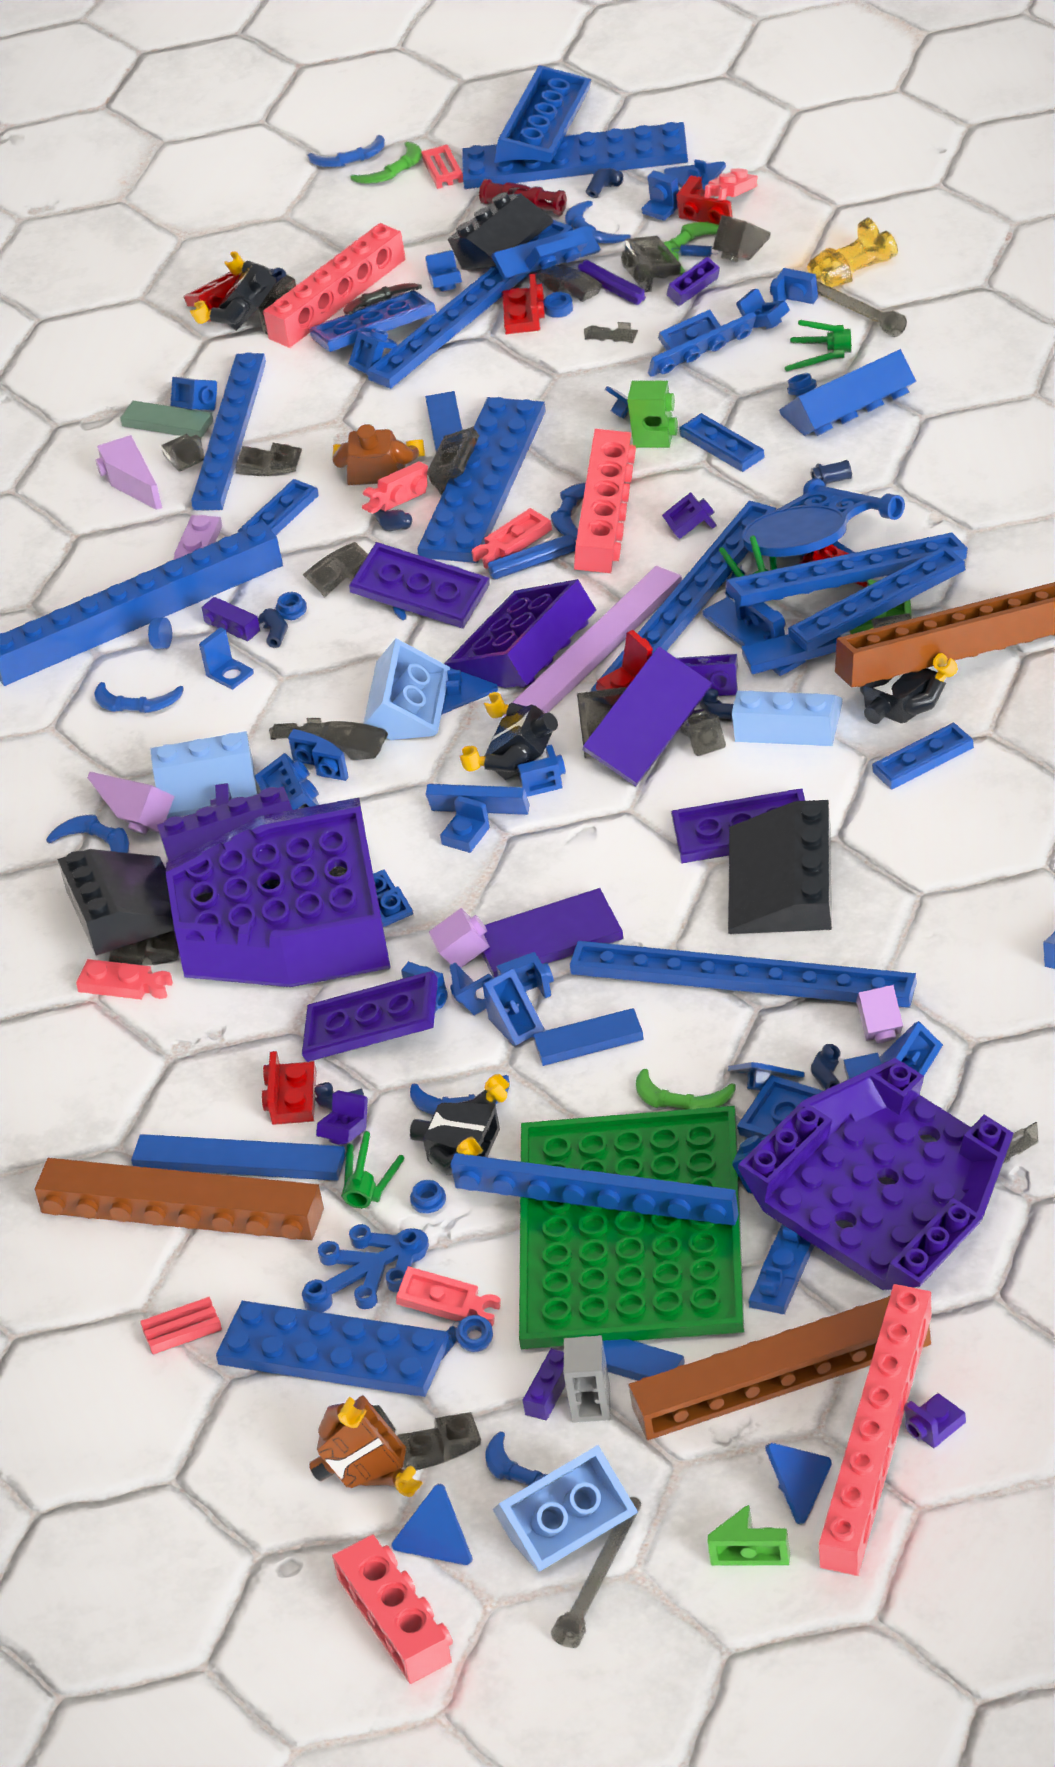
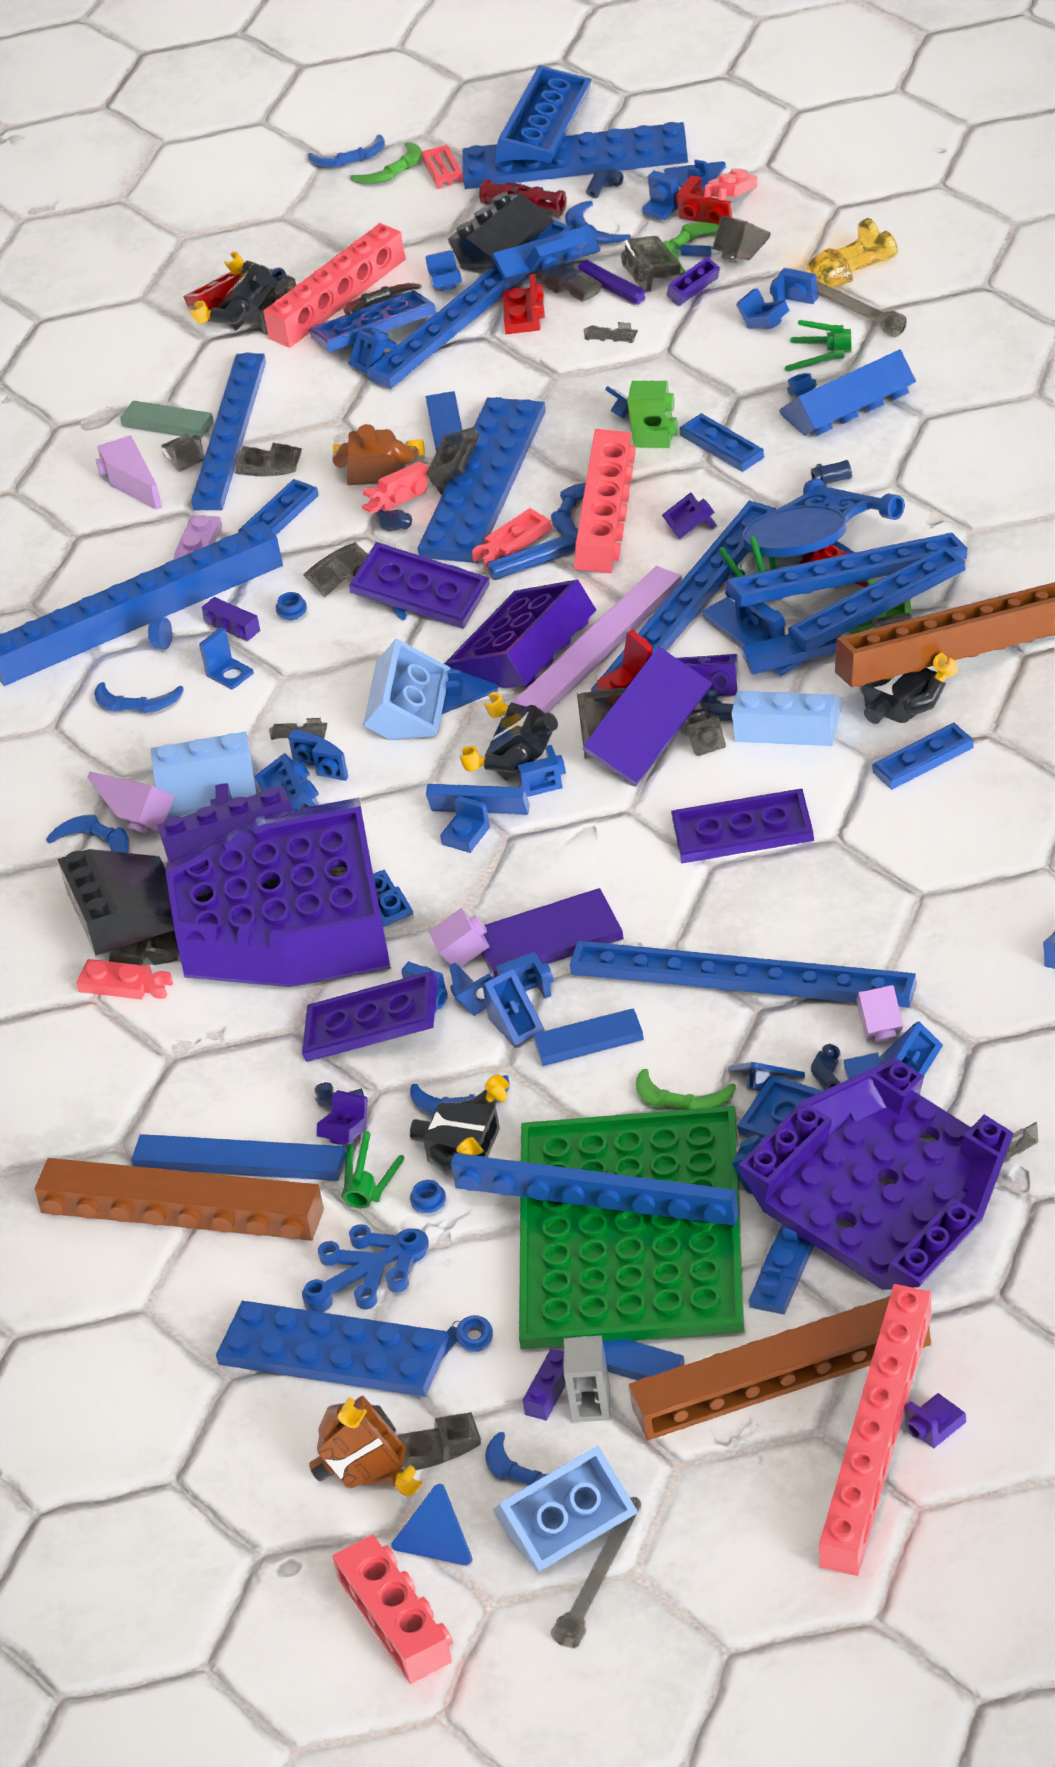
coral tile [140,1297,222,1354] -> none
blue bracket [170,377,217,410] -> none
dark blue arm [258,608,288,648] -> none
red bracket [262,1051,317,1125] -> none
clear smoke slope [319,721,388,760] -> none
coral plate [396,1266,501,1326] -> none
blue tile [543,292,573,318] -> none
blue bracket [648,309,756,377] -> none
bright green slope [707,1505,790,1566] -> none
black slope [728,800,832,934] -> none
blue piece [765,1443,832,1524] -> none

